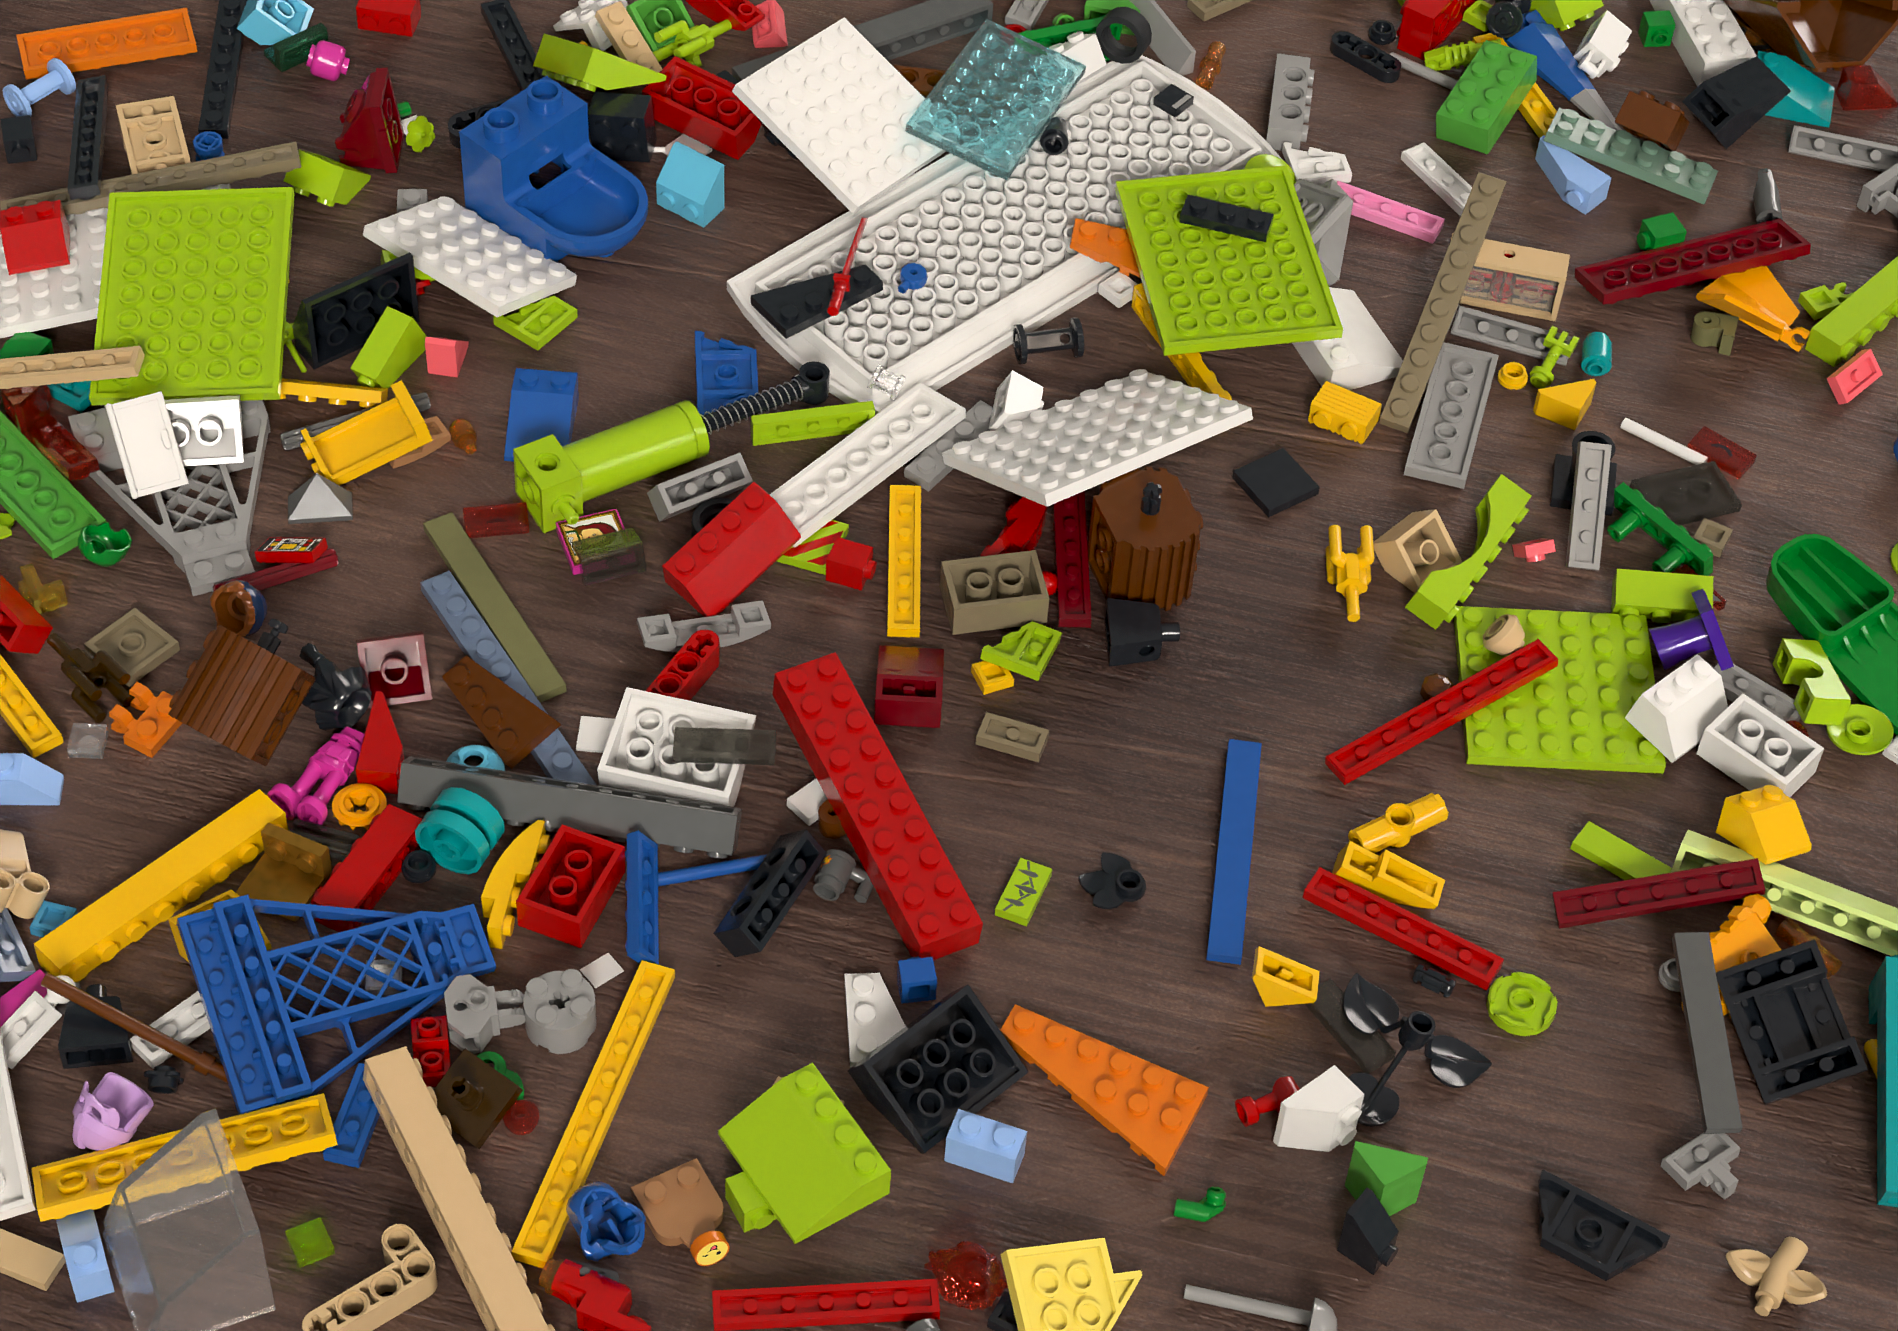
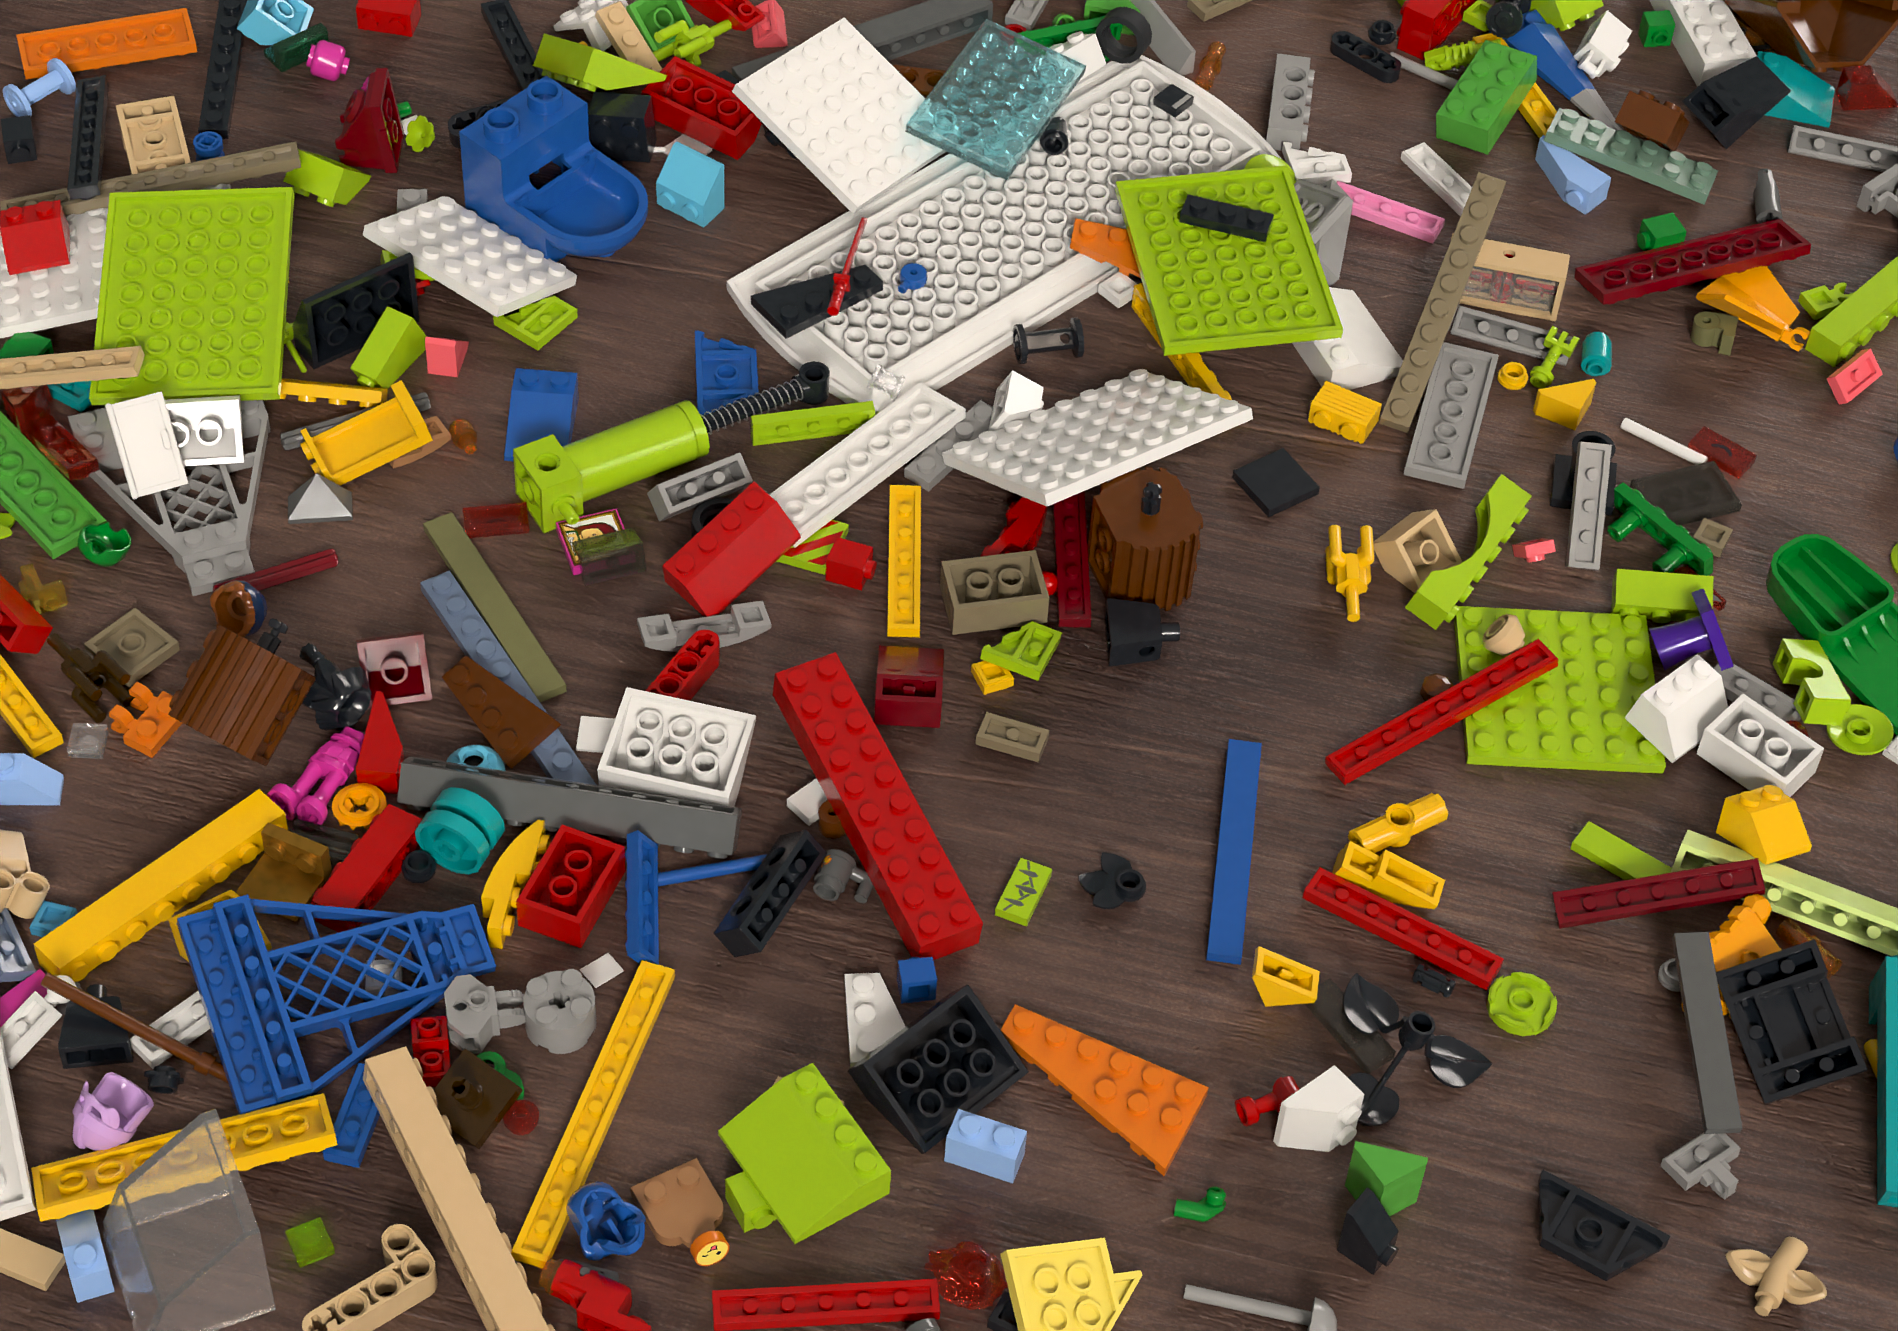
tile [254,537,328,563] -> none
clear smoke tile [673,727,777,765] -> none

